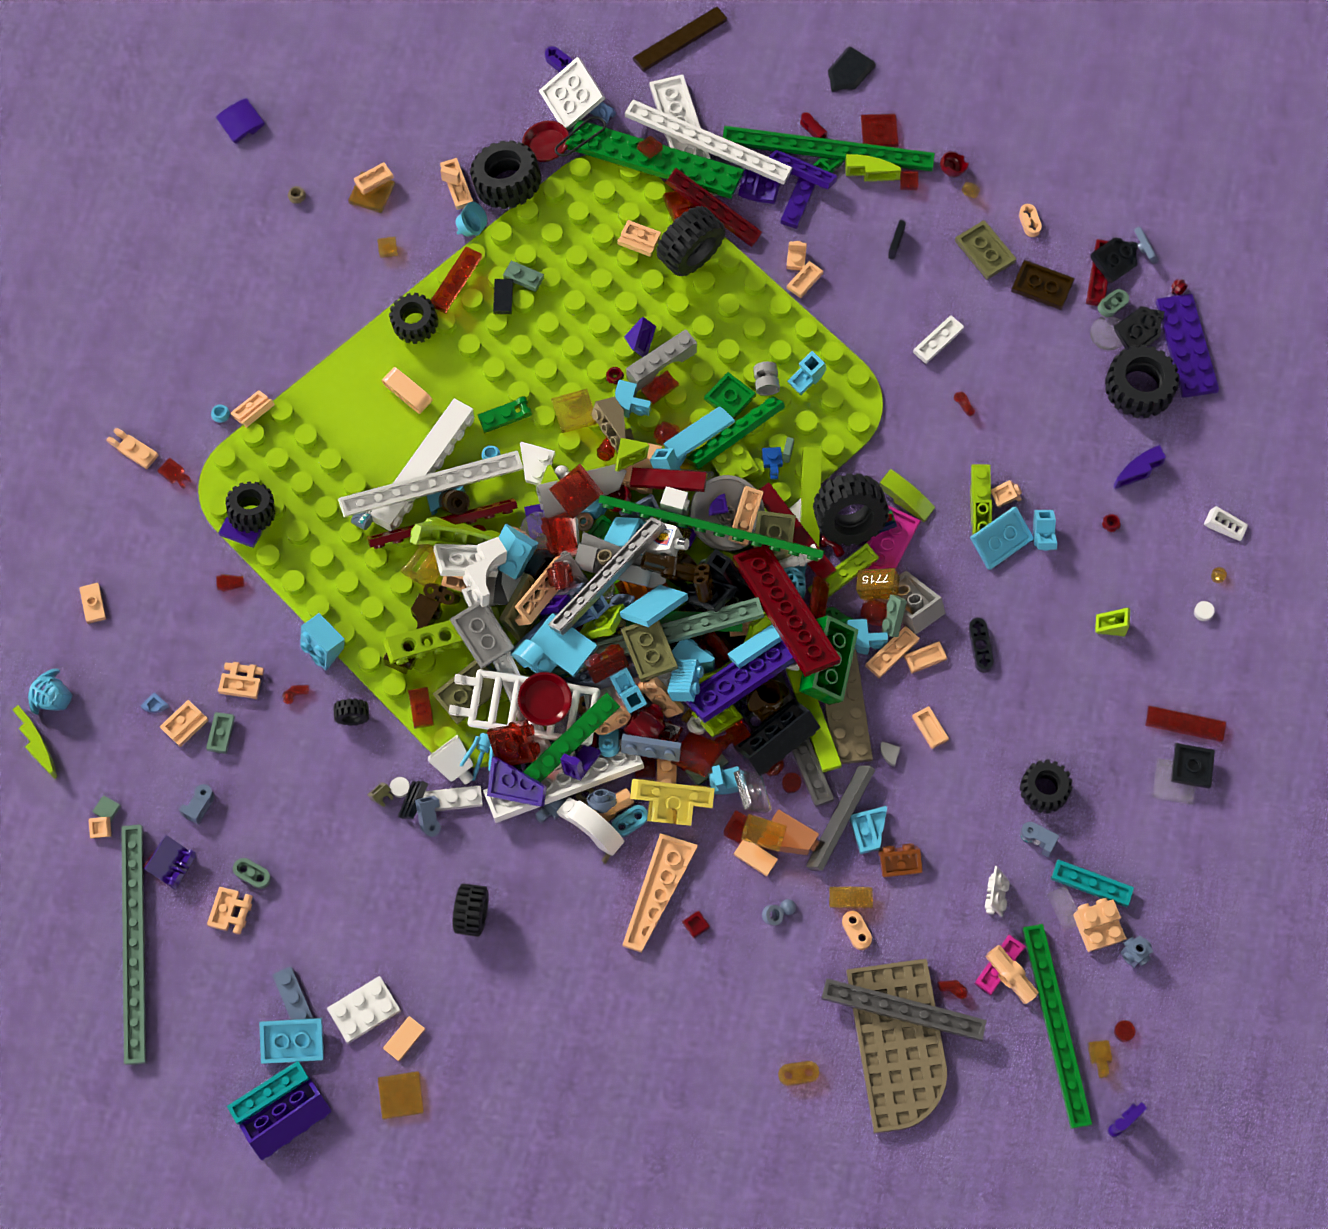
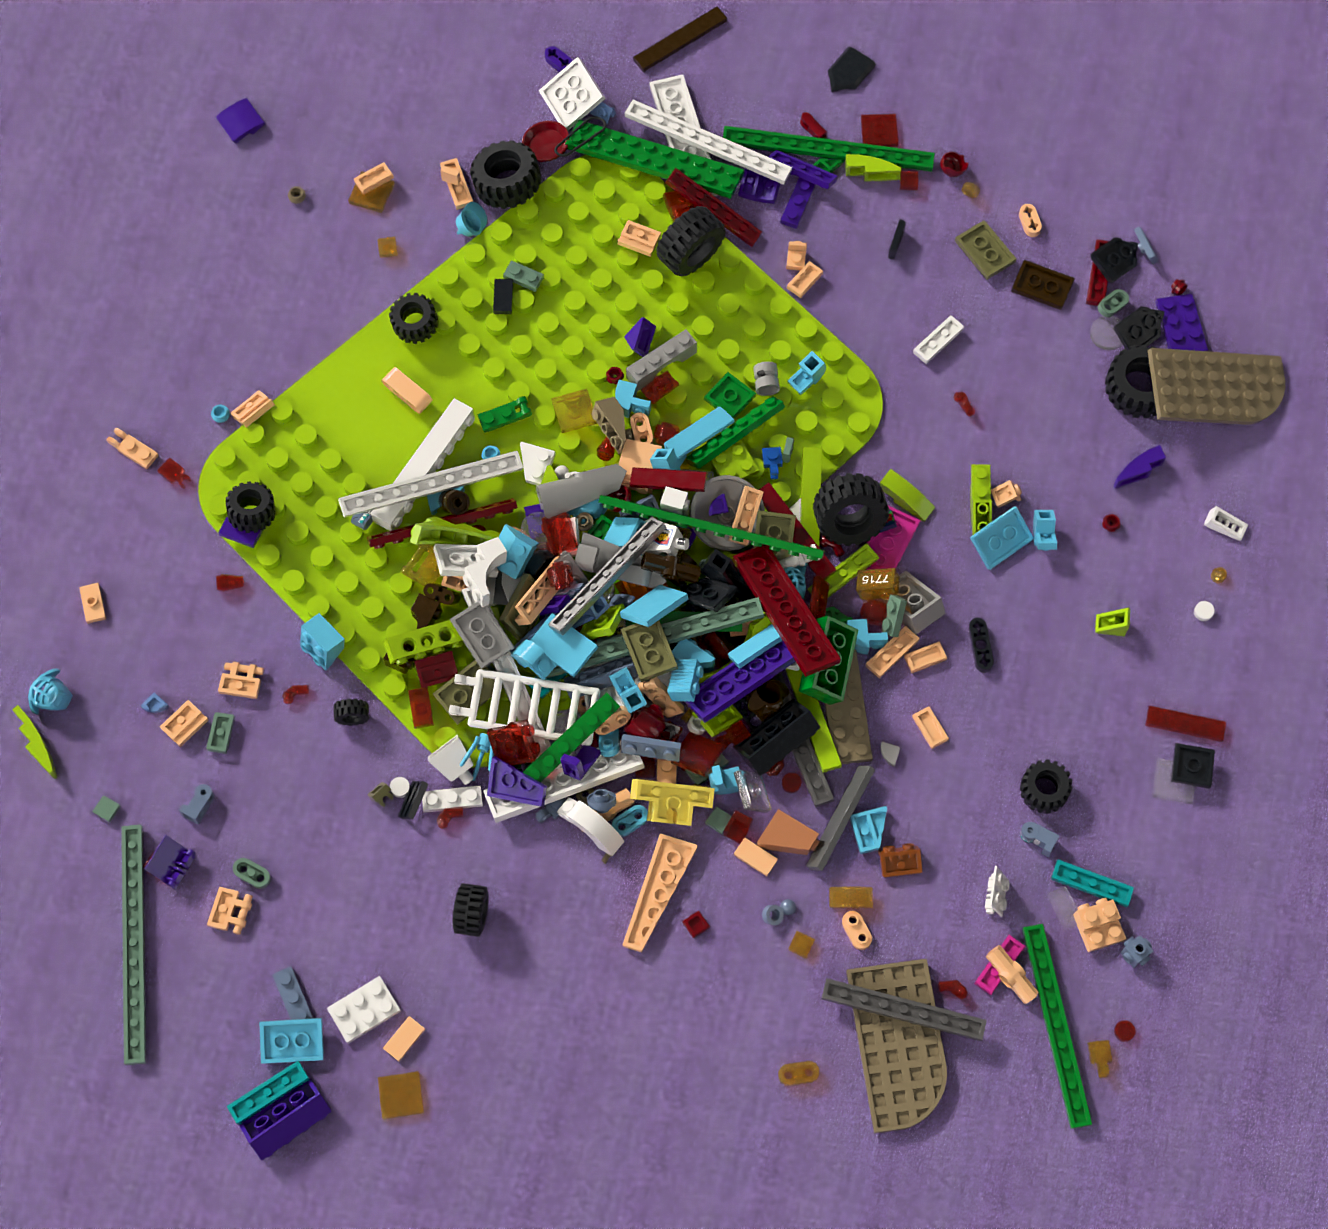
light nougat tile [89,817,112,838] -> none
sand blue leg [415,795,441,837] -> none
clear red plate [431,246,482,314] -> none
dark red piece [518,672,572,726] -> none
clear red slope [549,464,604,519] -> none
clear red bracket [584,644,629,684] -> none
dark tan hinge [597,549,613,566] -> none
lime slope [615,438,649,472] -> none
clear red plate [637,136,663,159] -> none
dark brown piece [693,563,714,603] -> none
clear yellow hinge [741,814,787,851] -> none
dark purple plate [1107,1102,1147,1137] -> none
none -> dark red plate [414,650,458,688]
none -> clear red arm [437,807,463,829]
none -> light nougat plate [630,412,653,444]
none -> sand green tile [705,806,733,834]
none -> clear yellow plate [788,931,815,959]
none -> dark tan plate [1148,348,1285,425]

